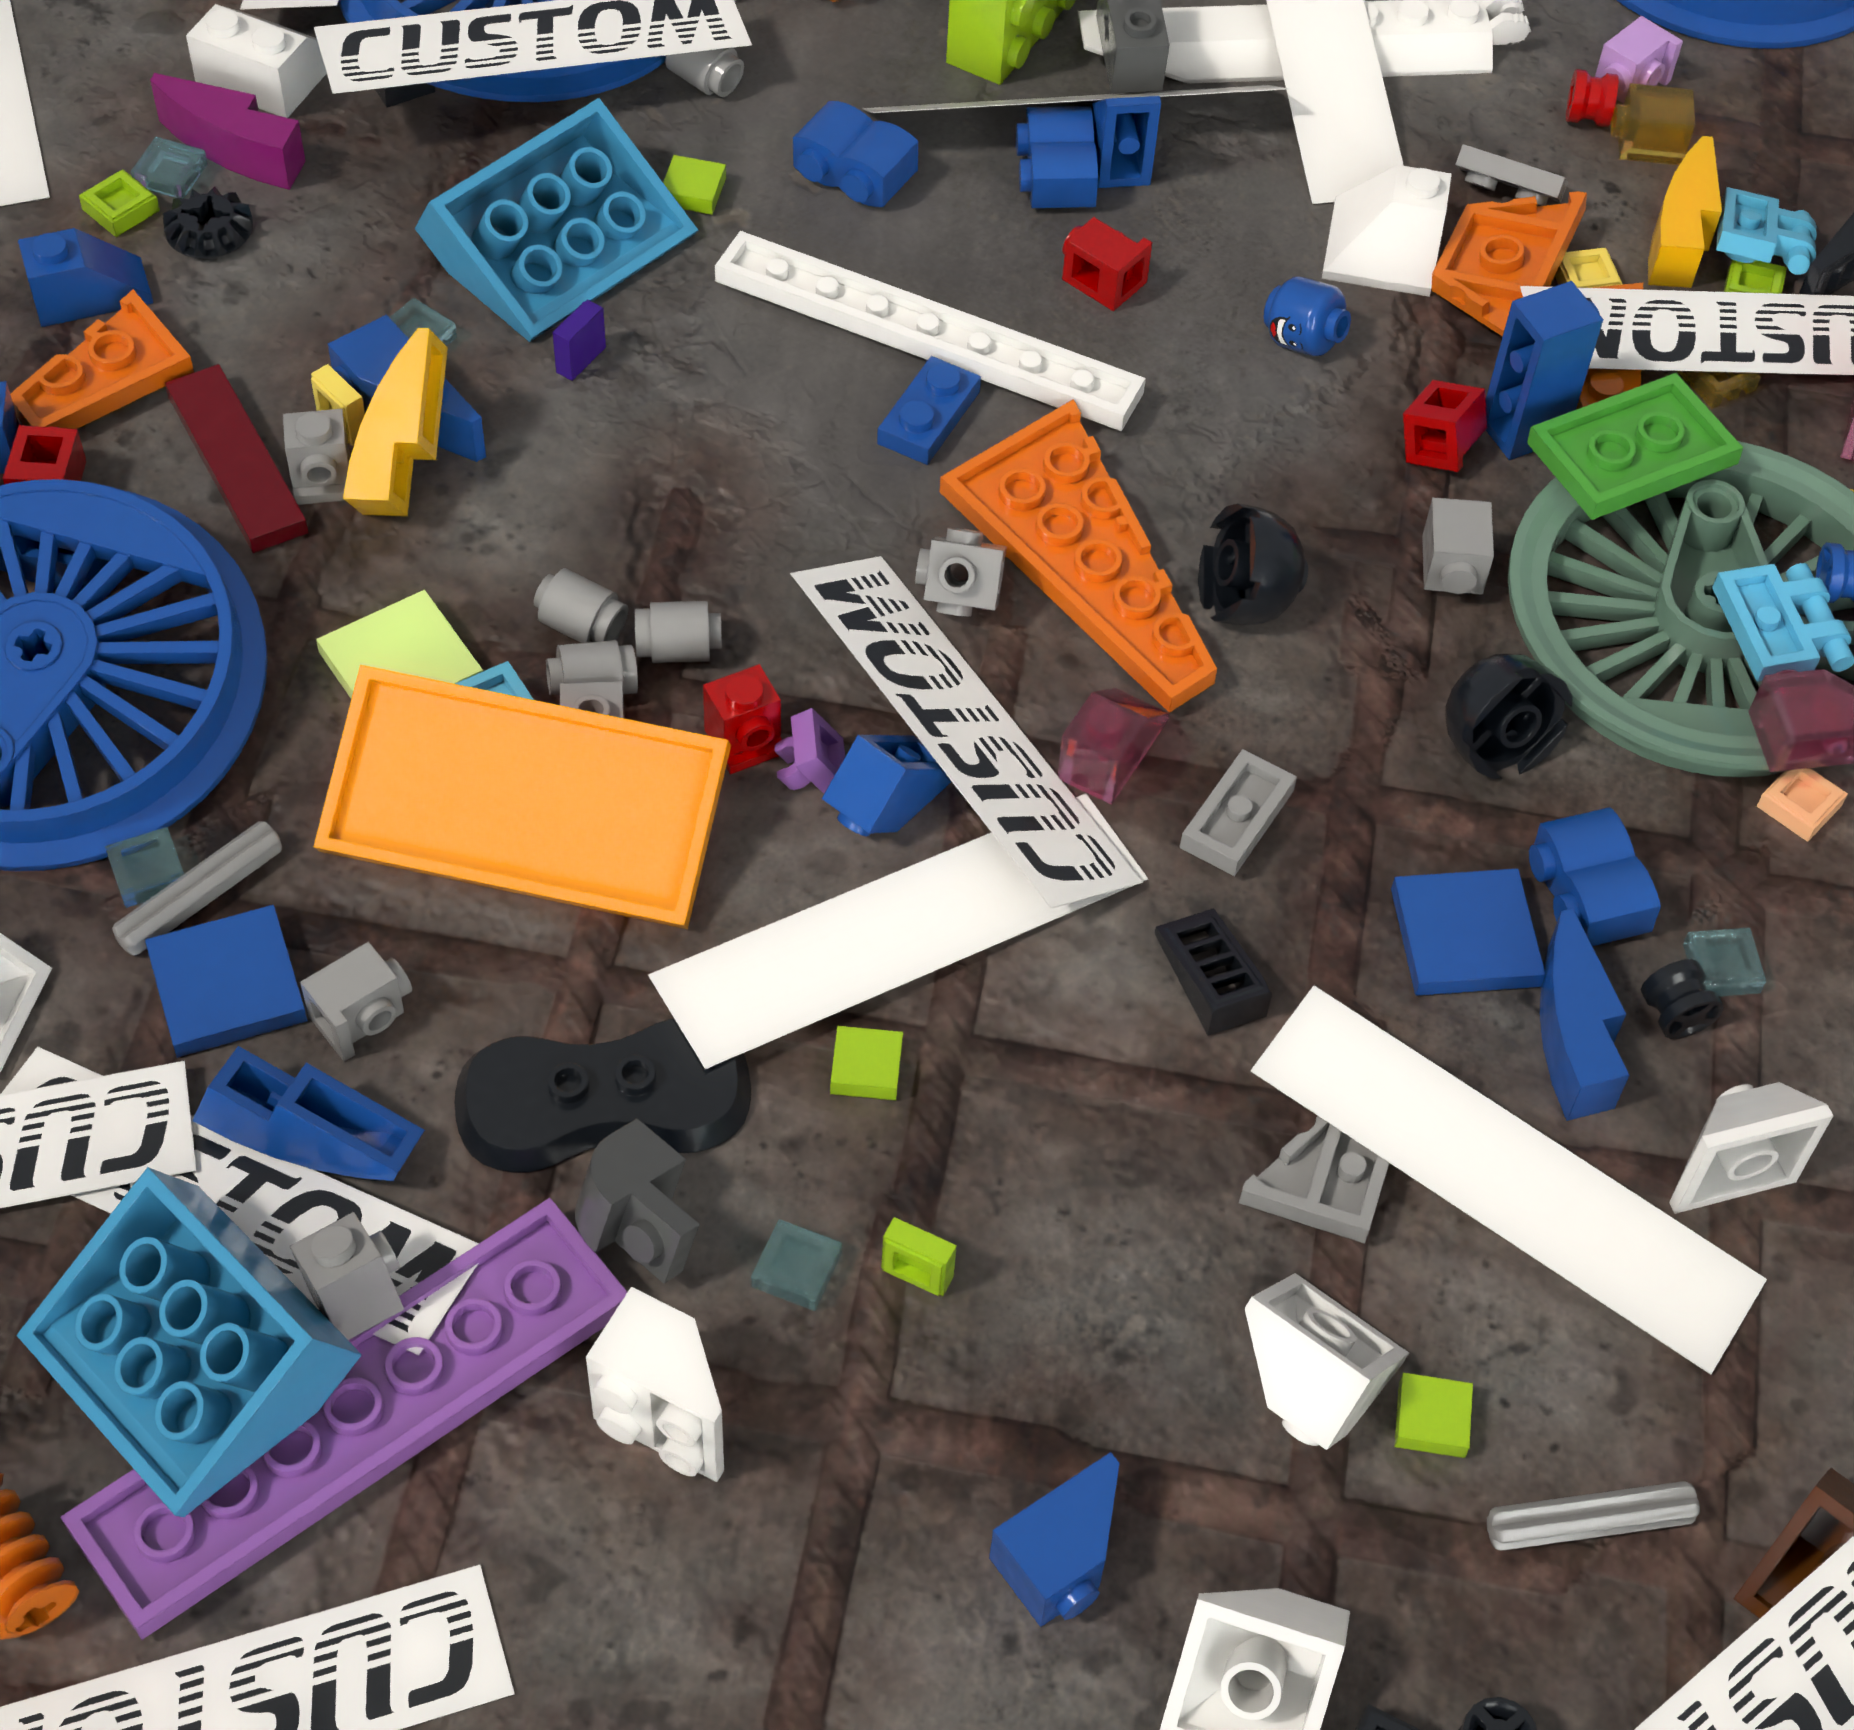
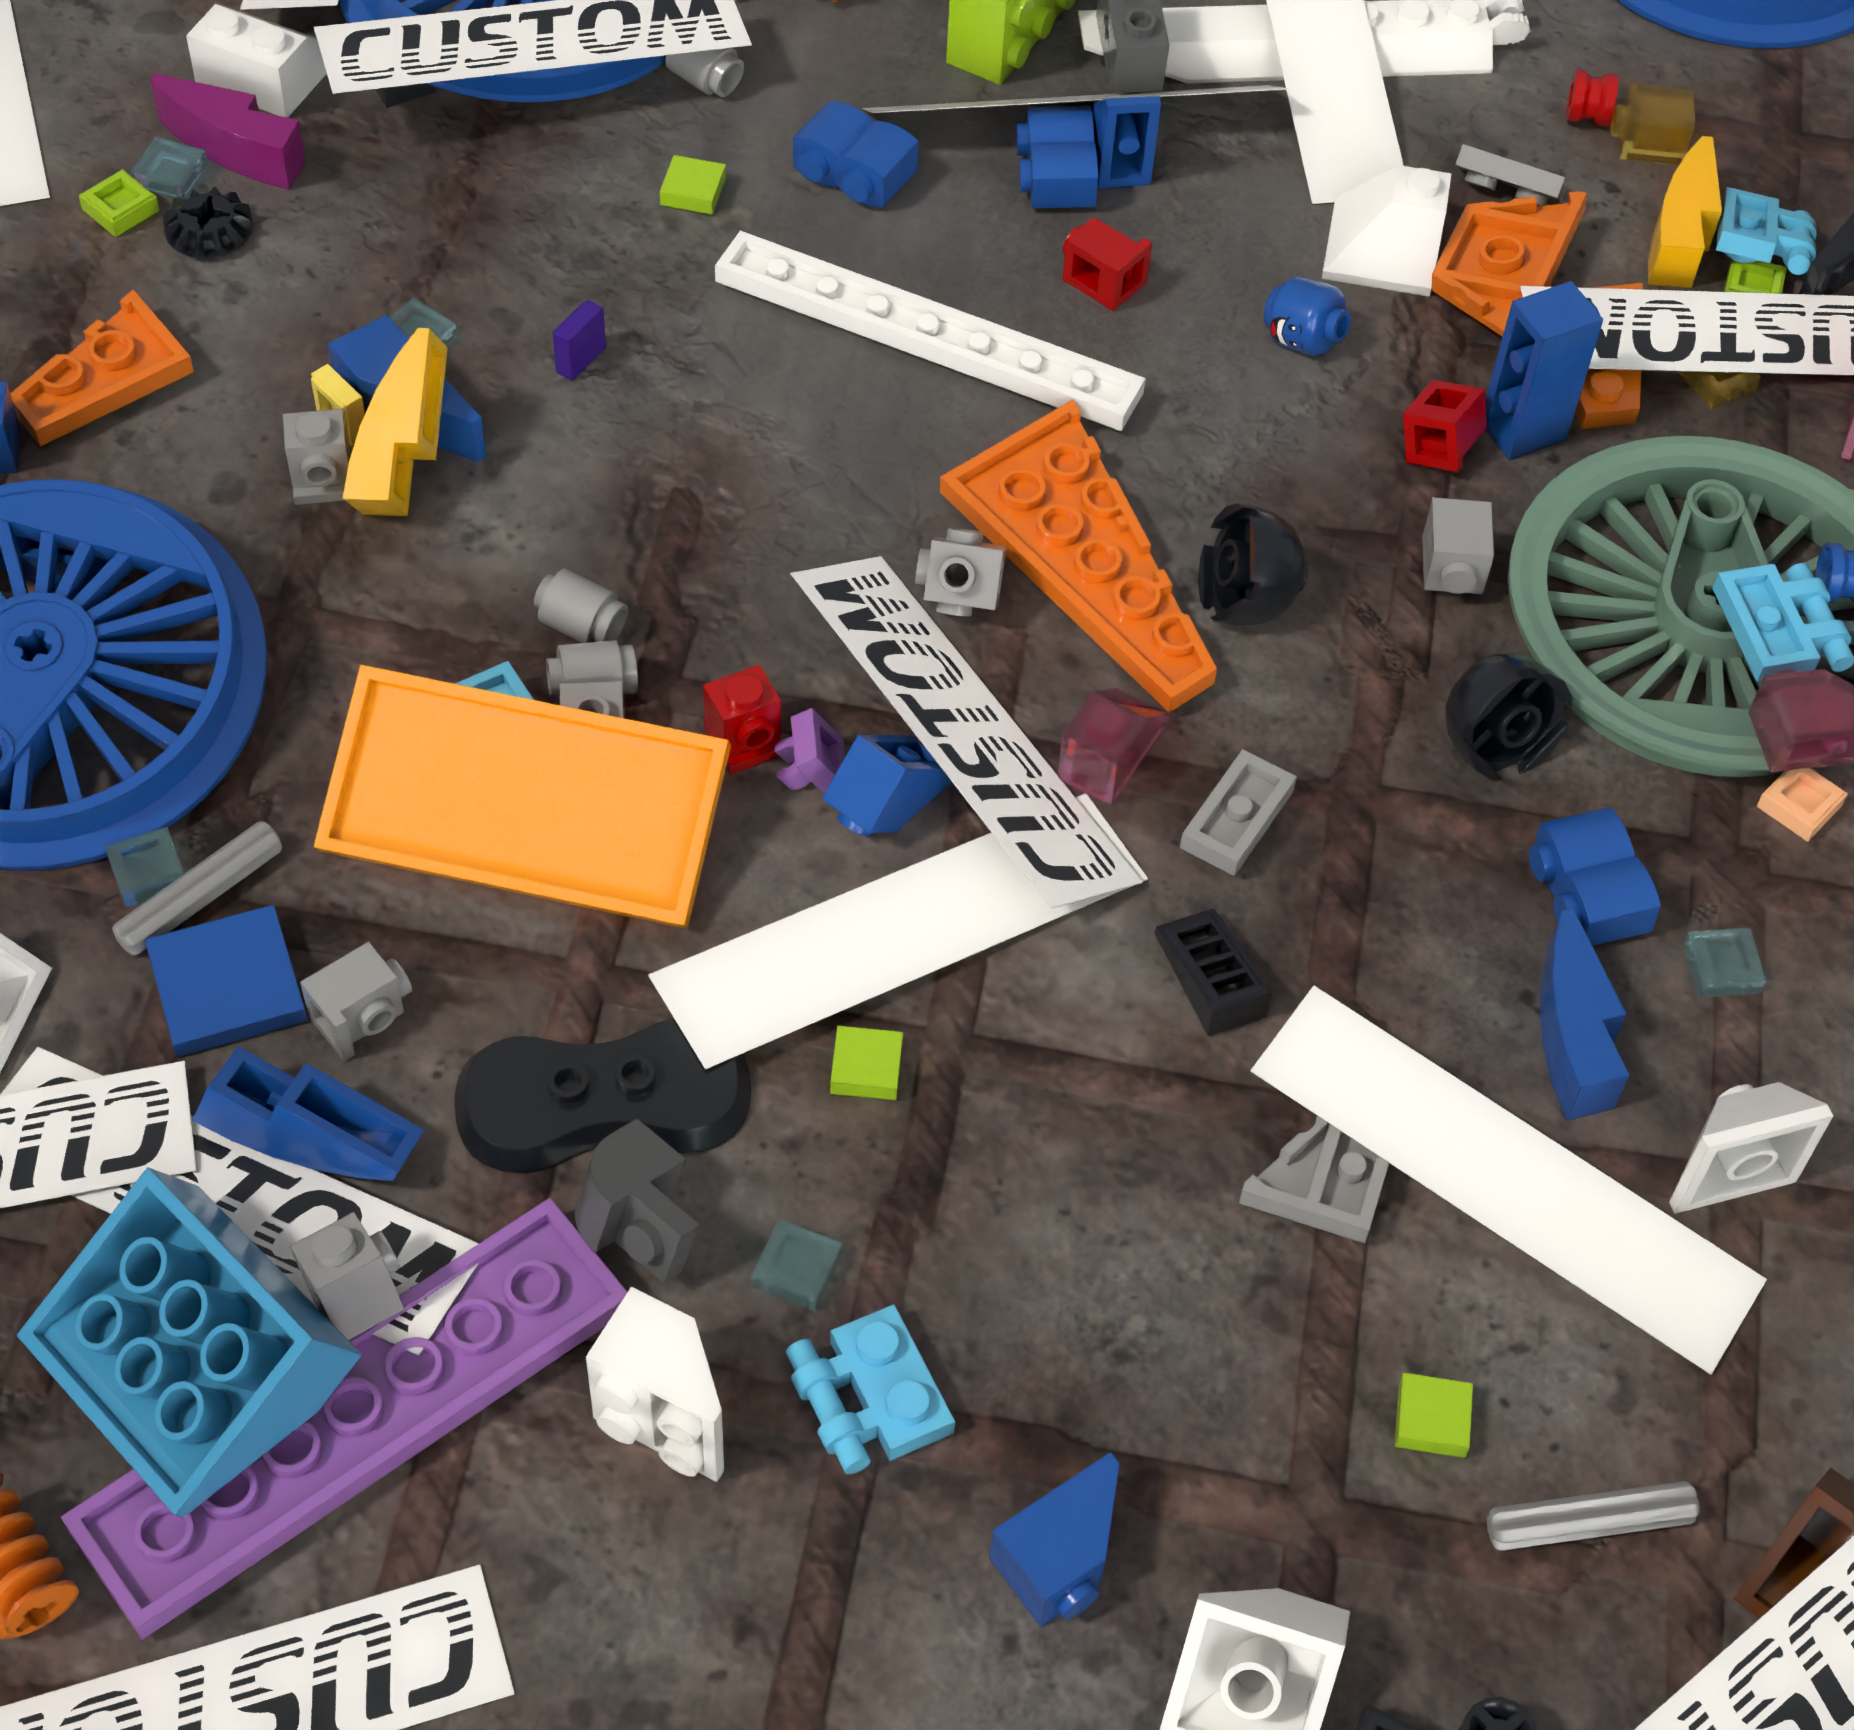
red brick [3,425,87,485] -> none
blue slope [18,228,153,327] -> none
dark red tile [165,364,308,553] -> none
yellowish green tile [316,589,483,699] -> none
dark azure slope [415,98,698,342] -> none
light grey brick [635,601,722,663] -> none
blue plate [877,356,981,465] -> none
lime tile [881,1217,957,1296] -> none
white slope [1245,1273,1409,1450] -> none
blue tile [1391,869,1546,996] -> none
bright green plate [1527,373,1743,520] -> none
light yellow tile [1555,247,1623,288] -> none
lavender brick [1595,16,1683,105] -> none
black wheel [1640,959,1724,1039] -> none
none -> medium azure plate [786,1304,955,1475]

